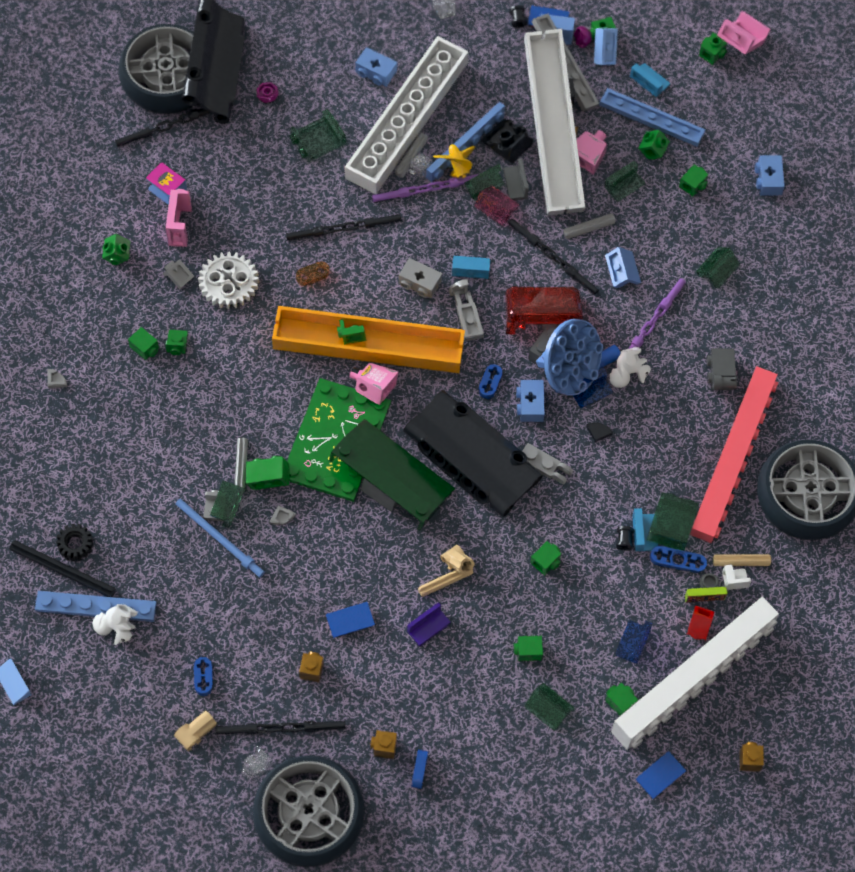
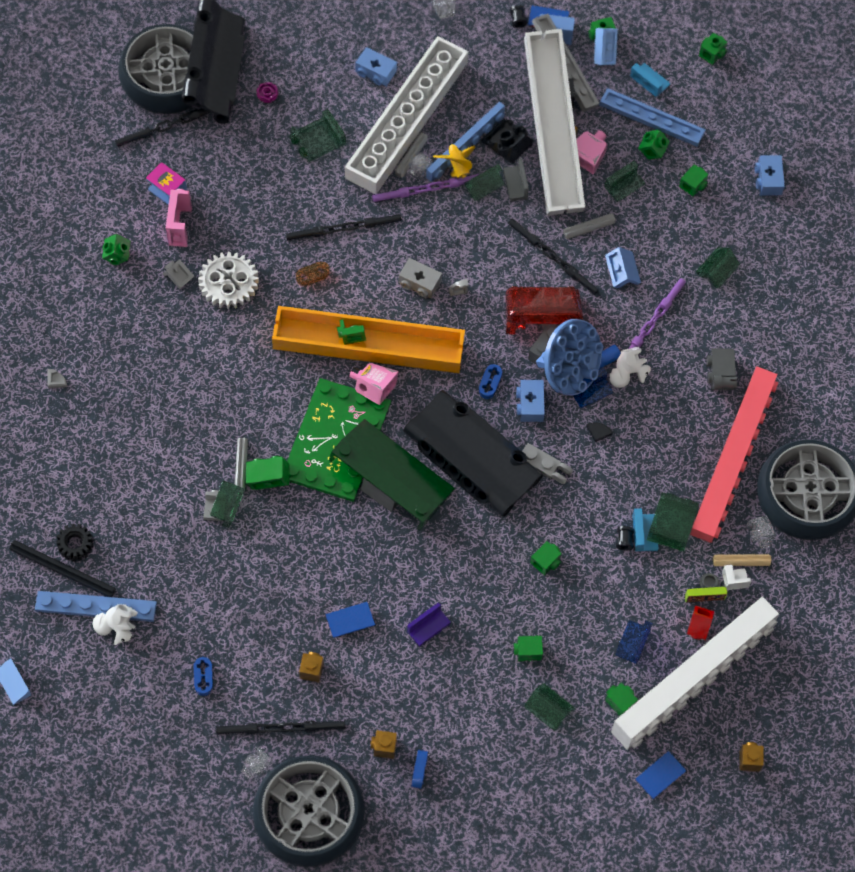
green brick [128,327,159,360] -> none
green bracket [165,330,188,355] -> none
tan piece [174,711,217,751] -> none
medium blue bar [176,499,265,578] -> none
light grey tile [270,505,296,525] -> none
tan axle [418,570,473,597] -> none
tan piece [440,545,475,575] -> none
dark azure panel [452,256,490,279] -> none
light grey hinge [454,291,484,341] -> none
clear pink panel [474,186,519,226] -> none
magenta plate [573,26,592,48] -> none
blue beam [650,546,707,573] -> none
bright pink panel [717,11,770,55] -> none
none -> clear brick [746,515,776,548]

